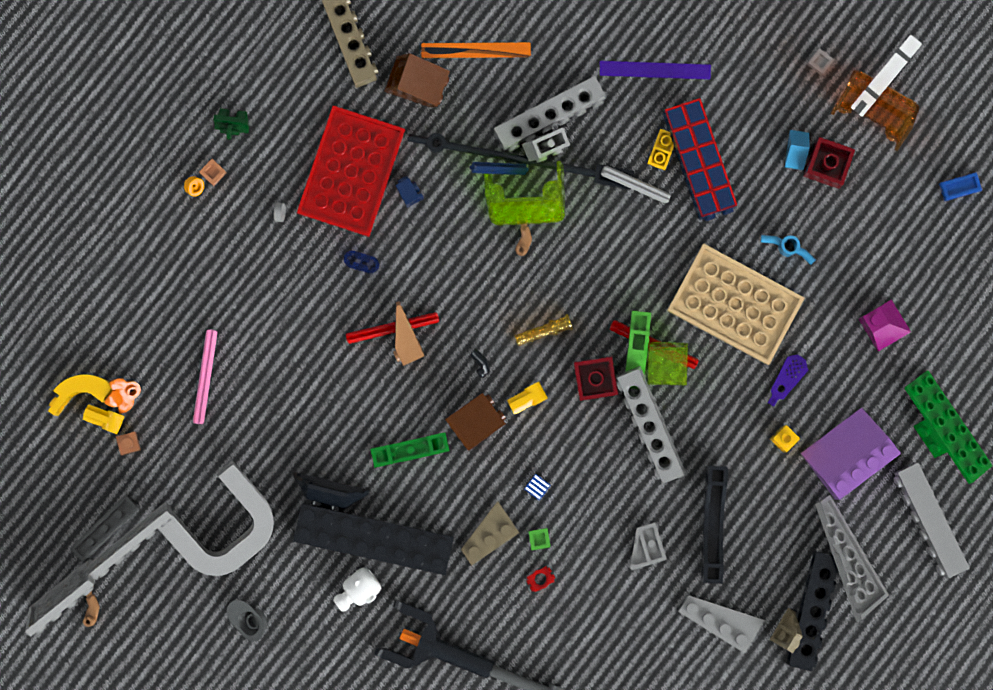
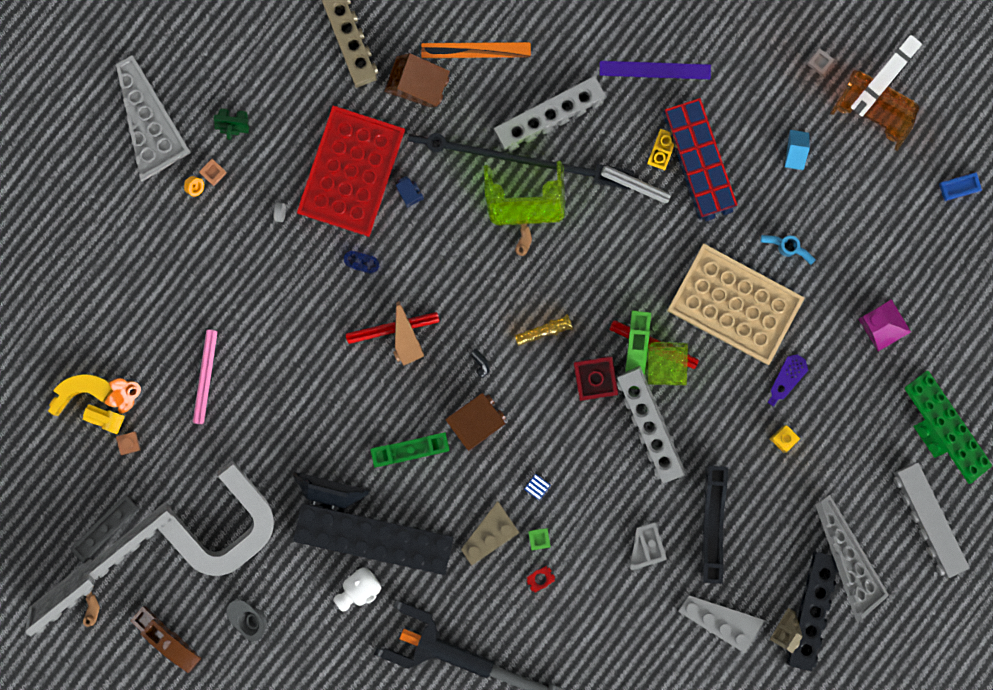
dark blue axle [469,162,529,175] -> none
yellow piece [507,382,548,415] -> none
light grey brick [522,127,570,163] -> none
medium lavender slope [800,408,901,500] -> none
dark red brick [803,137,855,189] -> none
none -> light grey wing [116,55,191,182]
none -> reddish brown slope [130,606,202,673]

